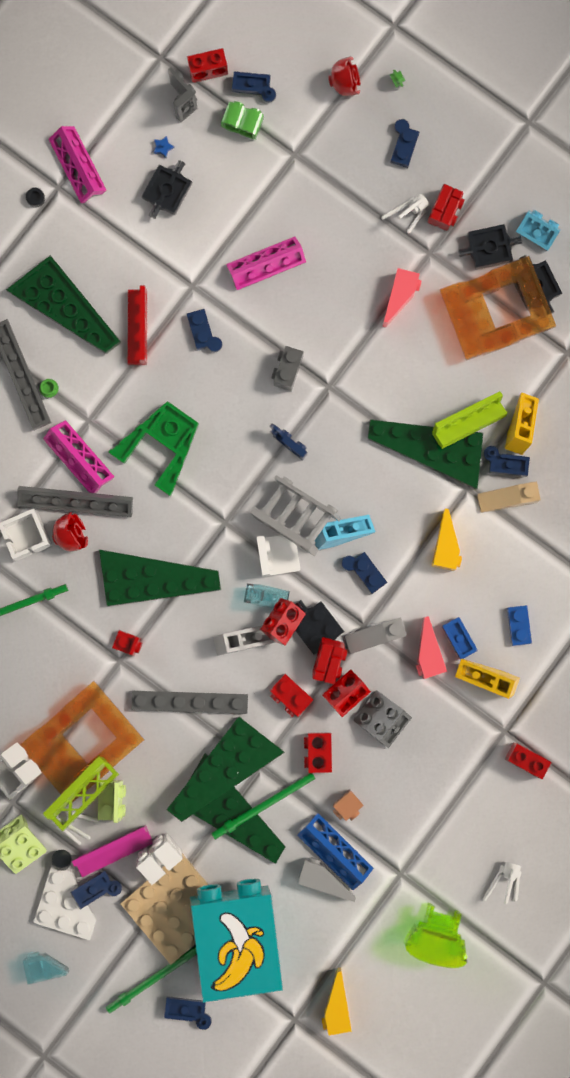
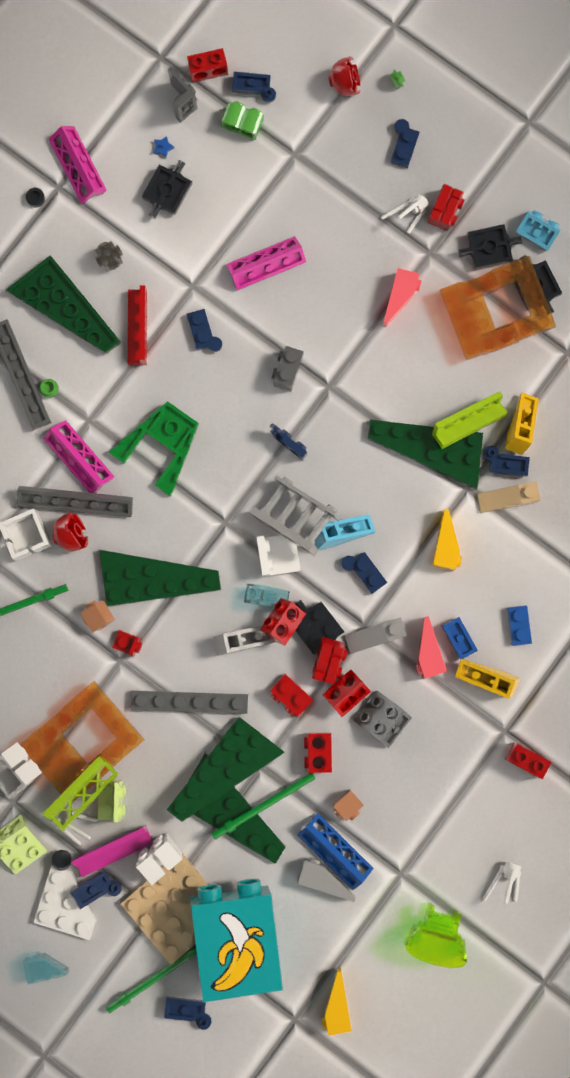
none -> nougat brick [81,600,115,633]
none -> clear smoke brick [95,241,123,272]

